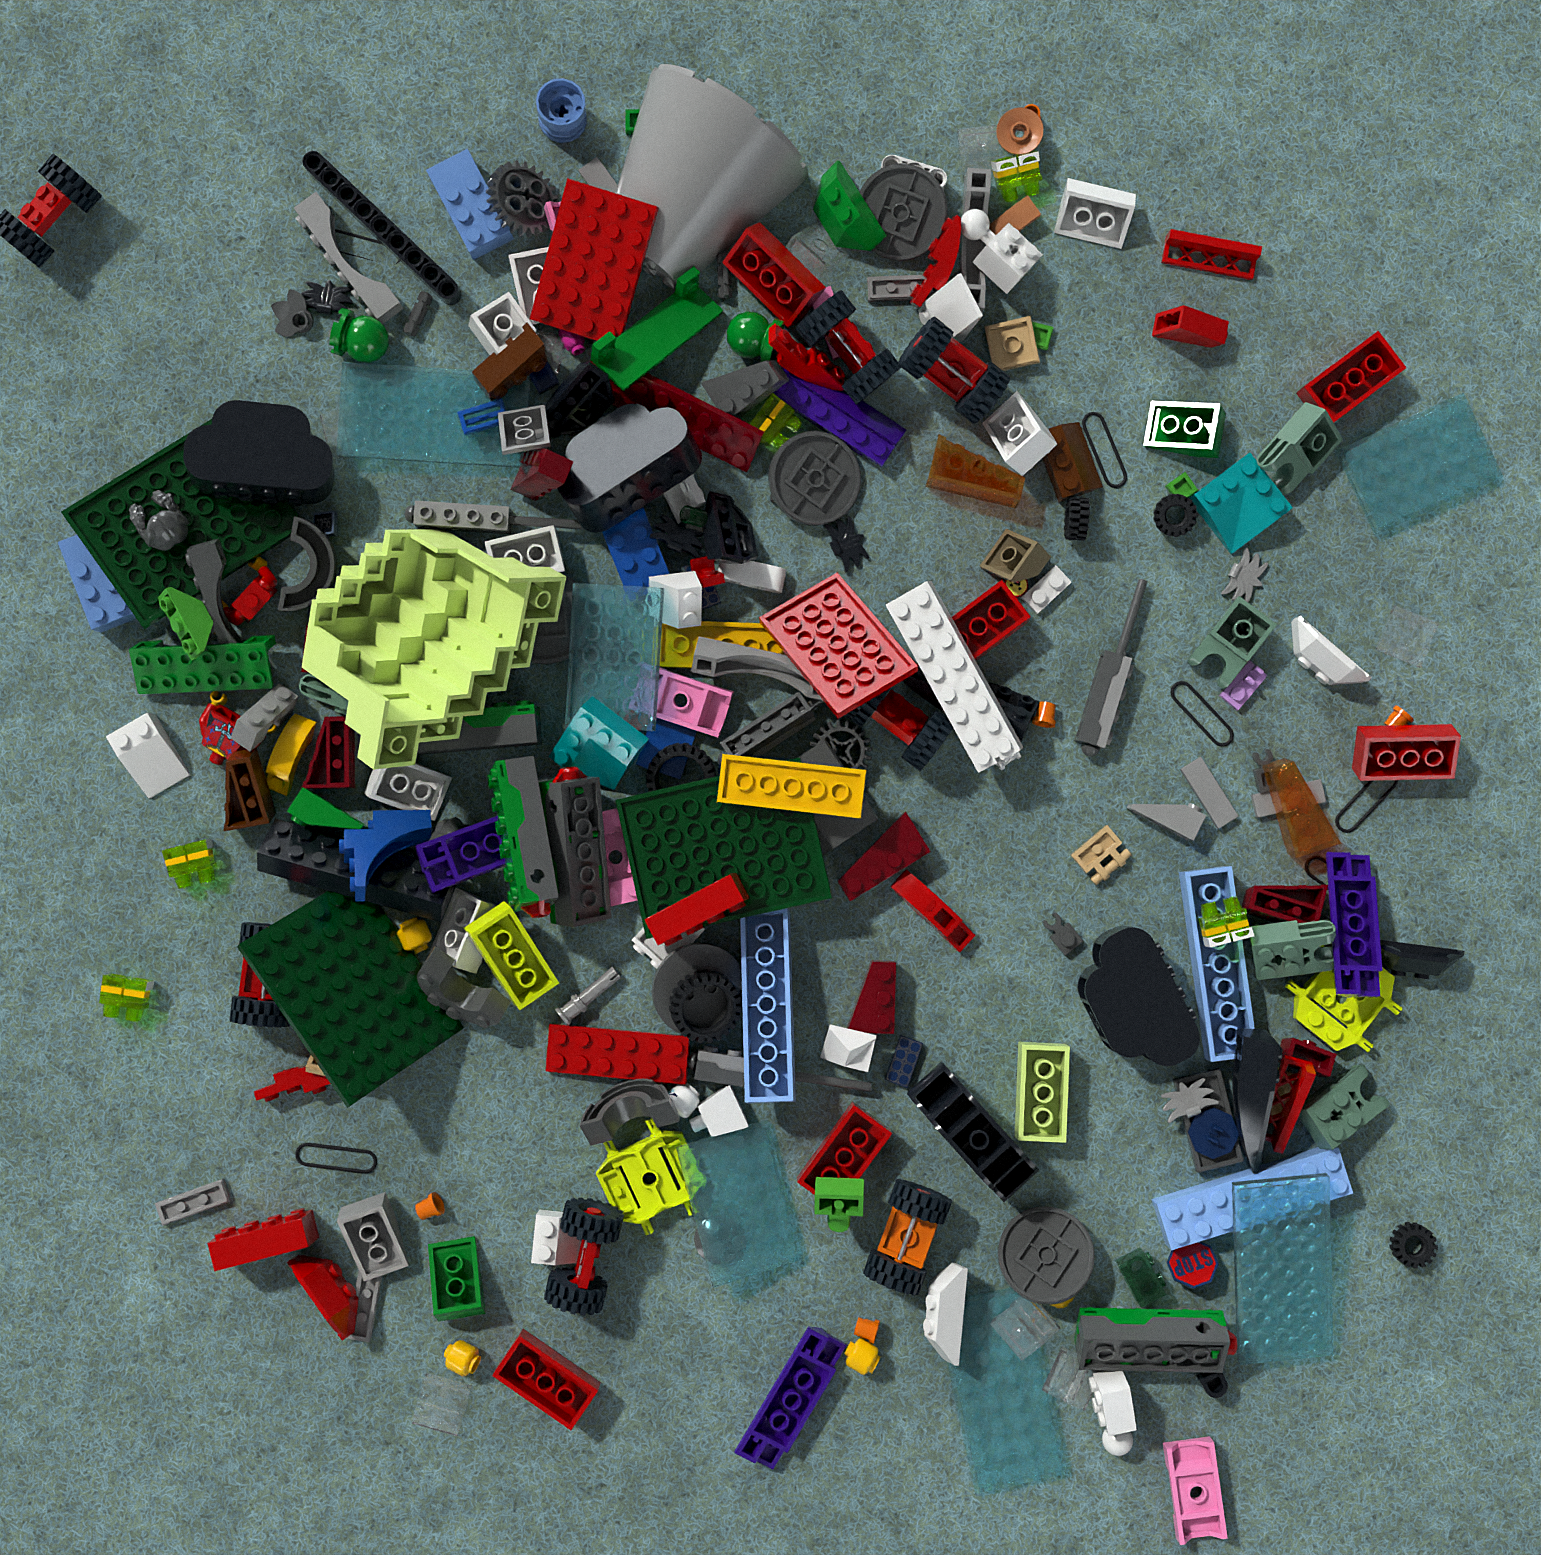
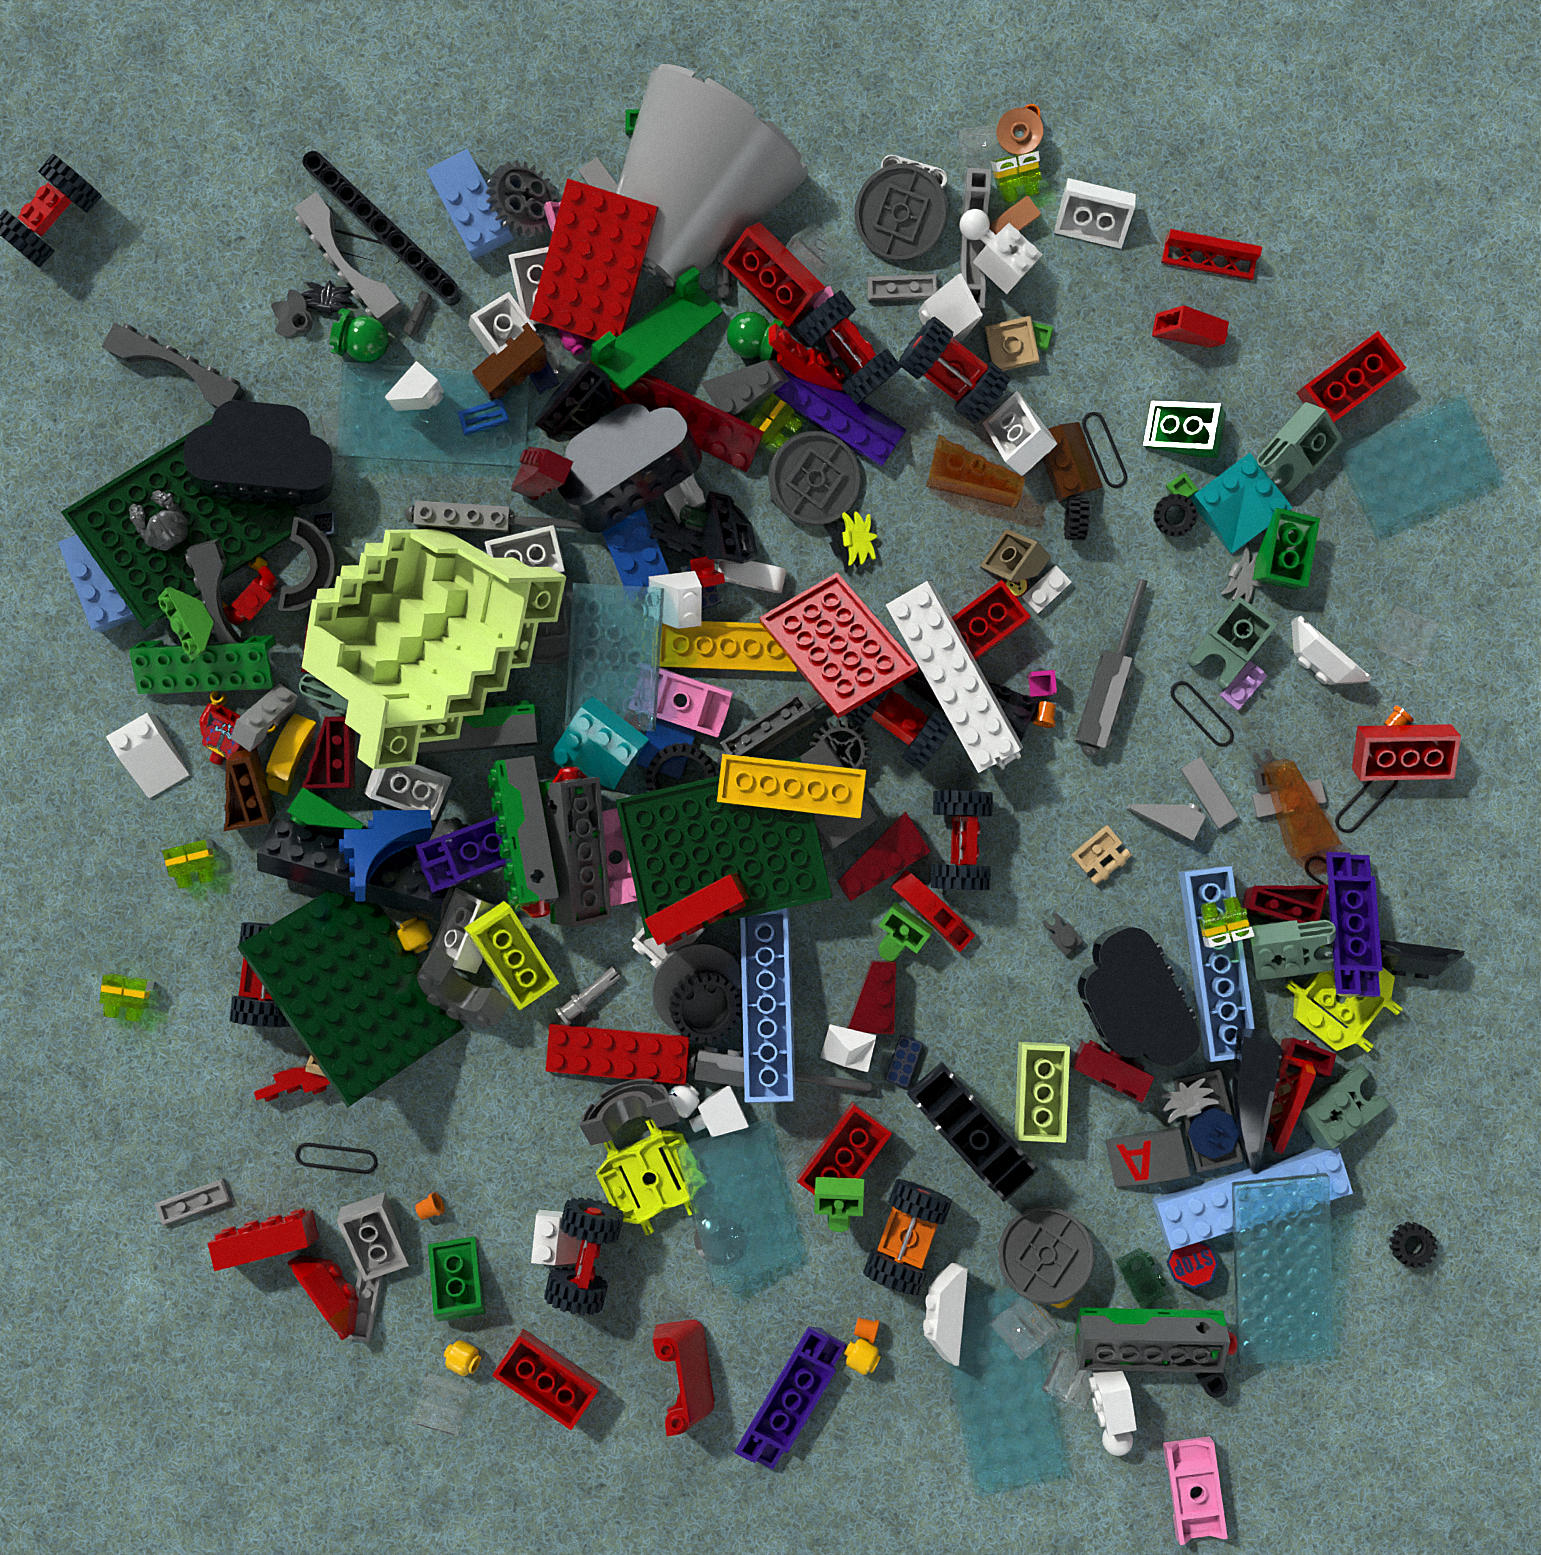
light grey slope [498,405,551,455] -> none
medium blue wheel [536,78,587,143] -> none
light grey arch [691,636,822,700] -> none
green wedge [813,160,887,251] -> none
red slope [910,215,961,308] -> none
none -> dark grey arch [101,322,245,408]
none -> white slope [385,361,445,411]
none -> red windscreen [653,1319,715,1436]
none -> neon yellow piece [842,512,877,566]
none -> bright green brick [878,901,933,961]
none -> black plate [931,790,993,890]
none -> dark pink panel [1028,670,1057,697]
none -> dark red wedge [1070,1040,1155,1103]
none -> dark grey slope [1105,1127,1190,1187]
none -> green slope [1252,508,1320,590]

